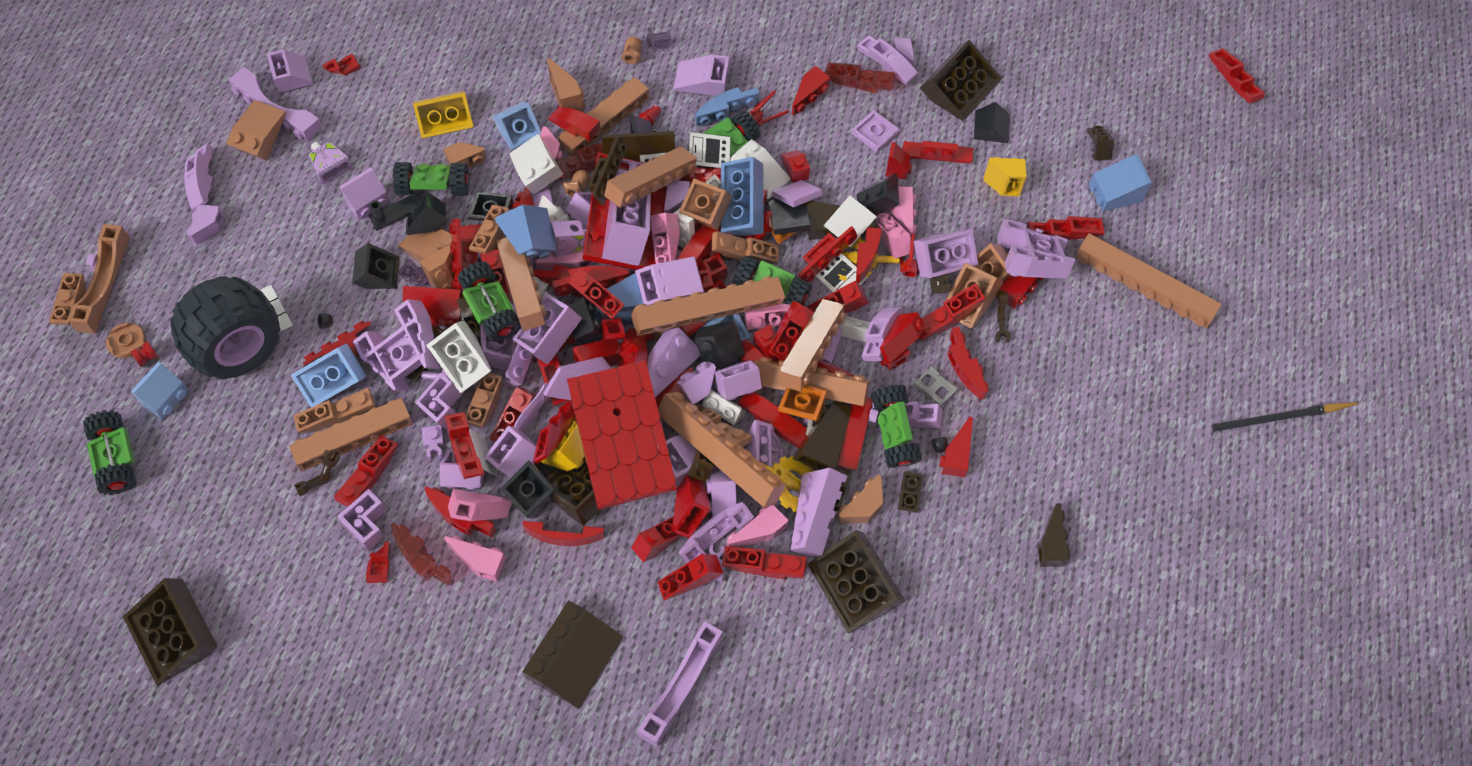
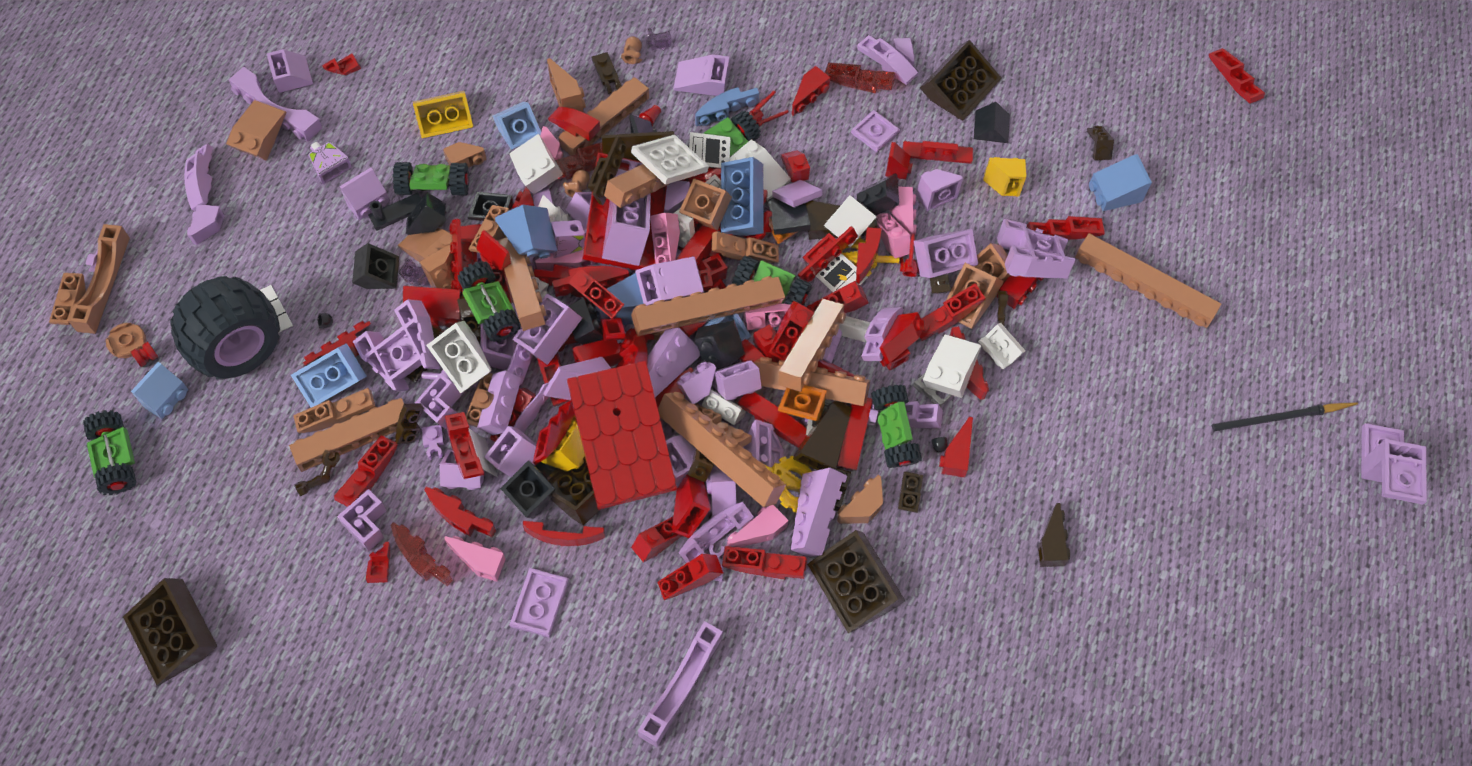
bright pink slope [448,489,512,521] -> none
dark brown slope [522,600,623,709] -> none
none -> dark brown slope [395,403,424,444]
none -> red slope [476,230,511,271]
none -> lavender arch [477,370,522,435]
none -> lavender tile [509,568,569,638]
none -> dark brown hinge [591,52,621,94]
none -> white plate [631,135,709,185]
none -> lavender slope [916,169,963,211]
none -> white slope [923,335,981,398]
none -> white bracket [978,323,1025,369]
none -> lavender bracket [1361,423,1427,505]

